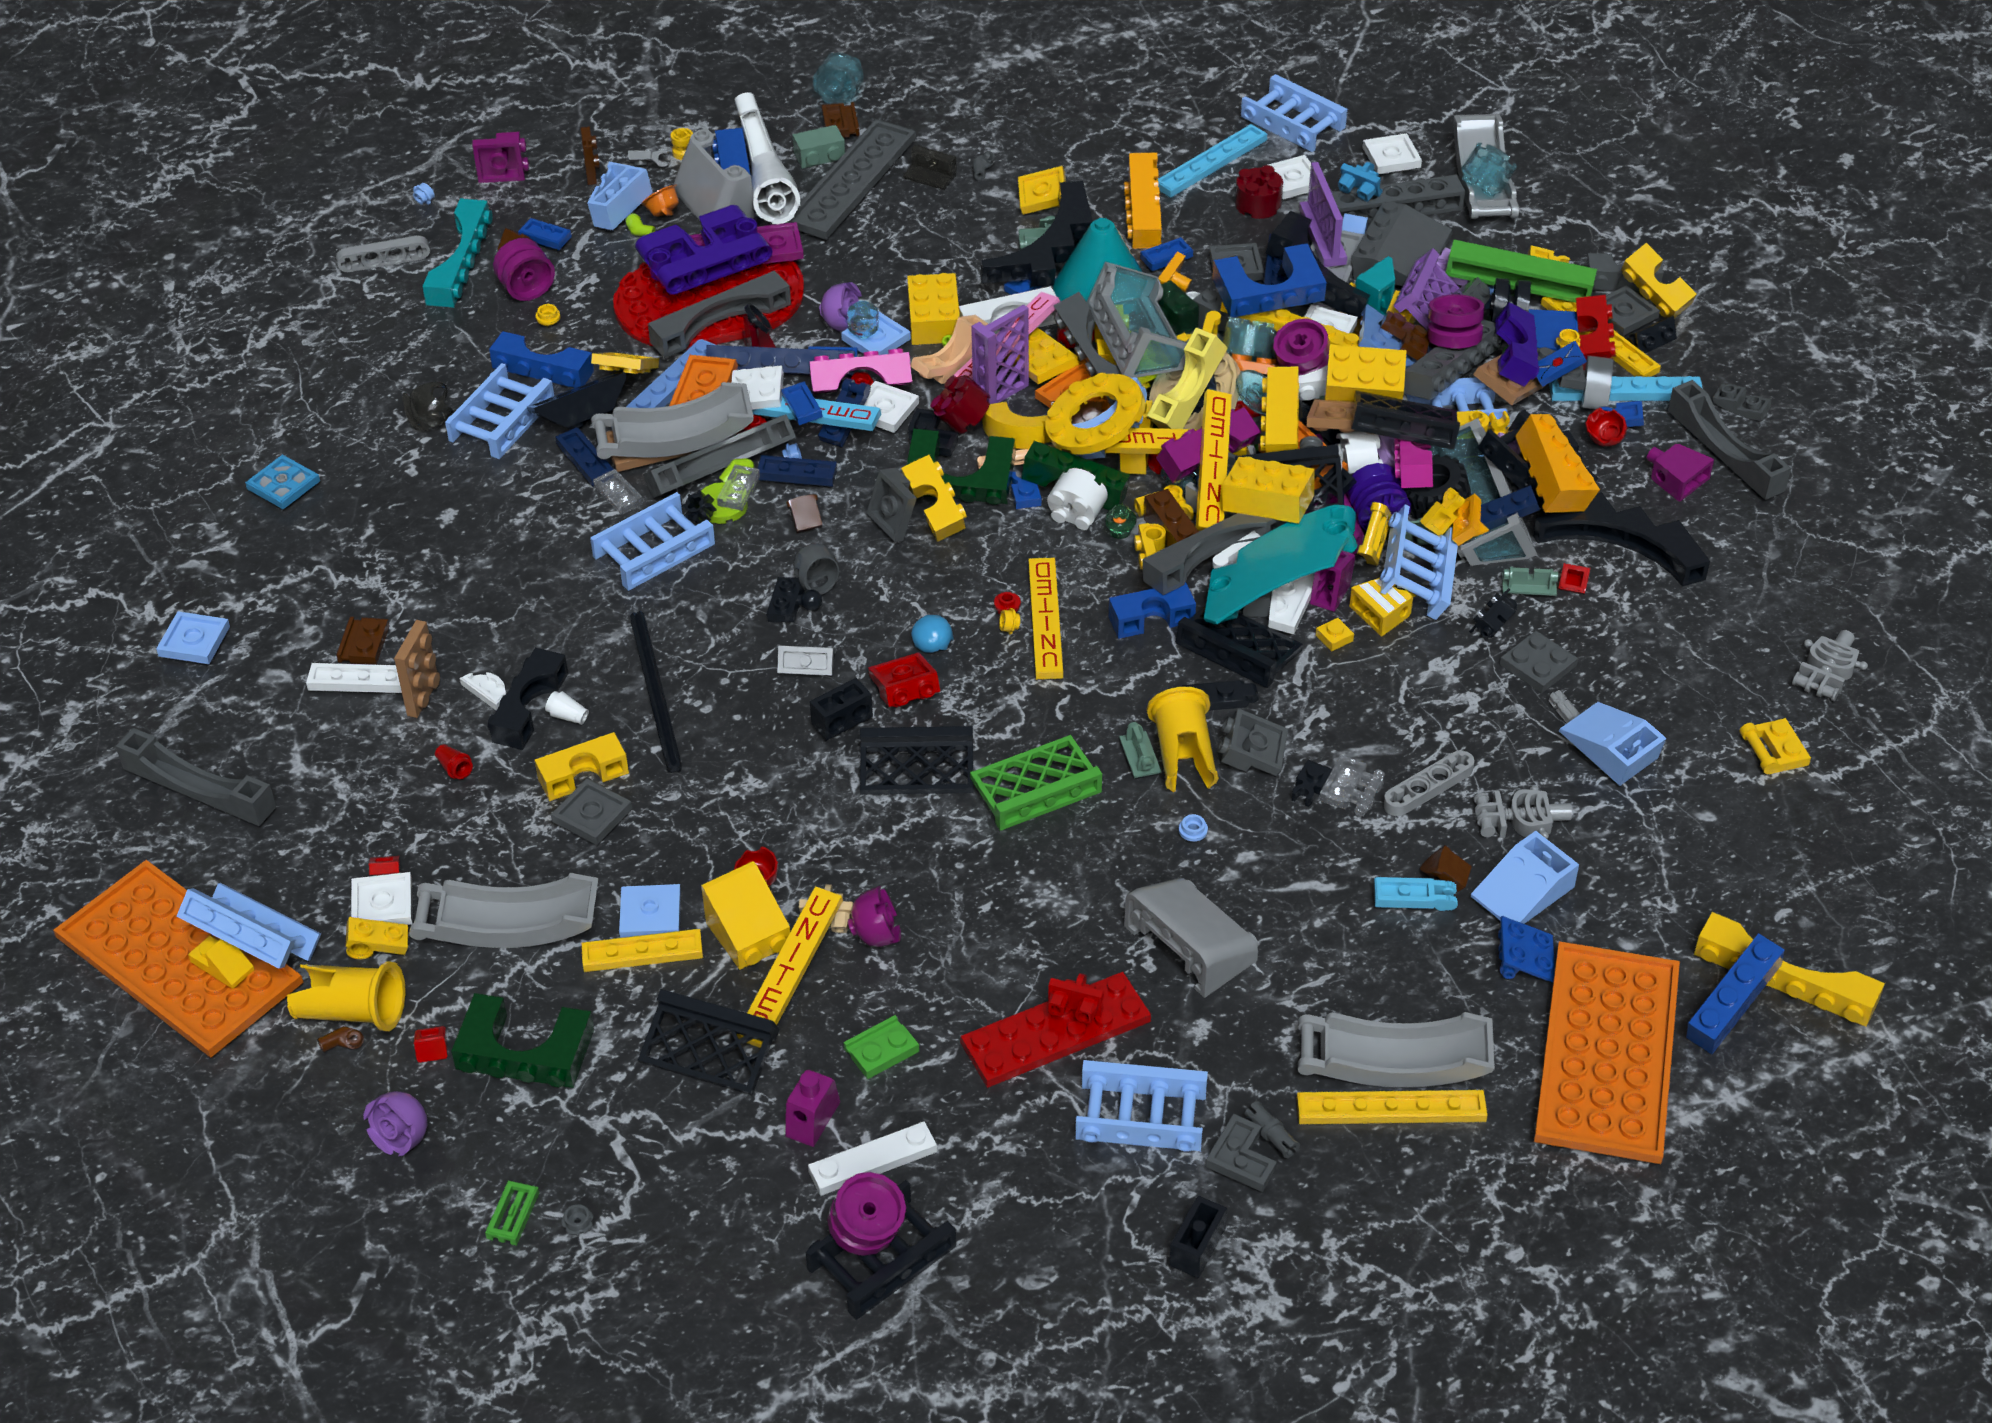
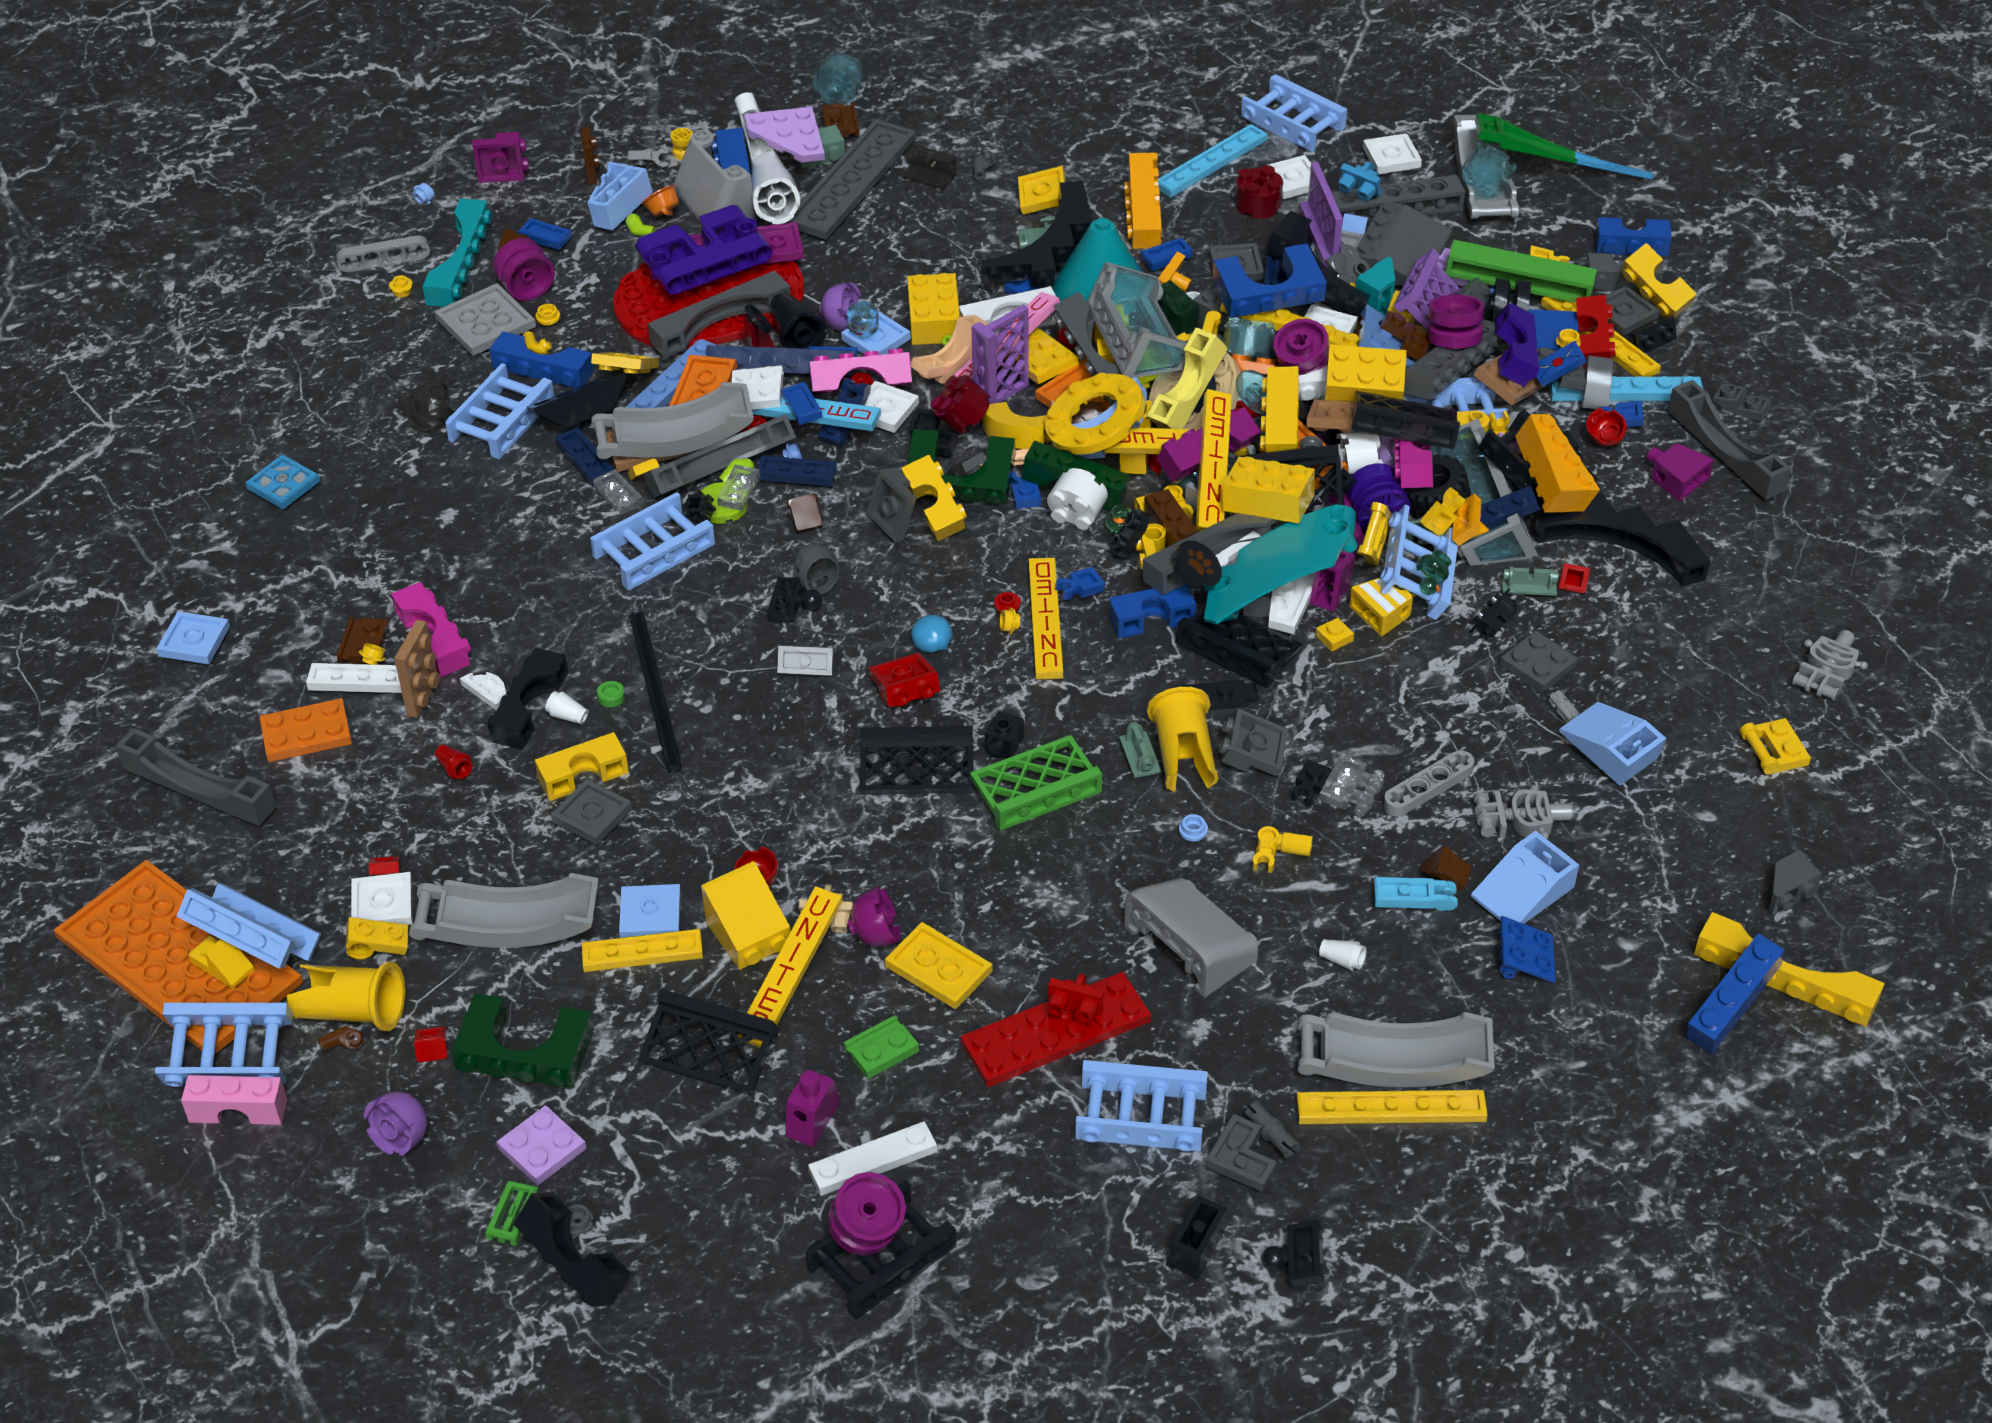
black brick [810,678,873,741] -> none
orange plate [1534,941,1680,1164] -> none
none -> light blue fence [155,1003,293,1087]
none -> bright pink arch [181,1075,288,1125]
none -> orange plate [259,698,352,762]
none -> yellow plate [359,643,386,665]
none -> yellow plate [389,275,413,297]
none -> dark pink arch [391,582,471,678]
none -> light grey plate [435,283,536,356]
none -> lavender plate [497,1105,587,1186]
none -> black arch [513,1192,631,1307]
none -> yellow arm [522,331,552,355]
none -> bright green tile [597,681,625,707]
none -> yellow tile [627,458,659,480]
none -> lavender plate [744,107,825,162]
none -> black cone [771,292,826,349]
none -> yellow plate [885,922,993,1009]
none -> dark grey slope [947,452,987,477]
none -> black brick [985,711,1024,759]
none -> blue plate [1055,567,1106,600]
none -> black plate [1110,509,1150,559]
none -> black tile [1172,541,1222,591]
none -> yellow bar [1252,826,1313,873]
none -> black plate [1261,1220,1324,1287]
none -> white cone [1319,939,1366,971]
none -> dark grey plate [1325,244,1370,284]
none -> clear green animal [1416,549,1452,595]
none -> green plate [1475,113,1654,179]
none -> blue arch [1595,217,1672,257]
none -> dark grey slope [1768,851,1822,916]

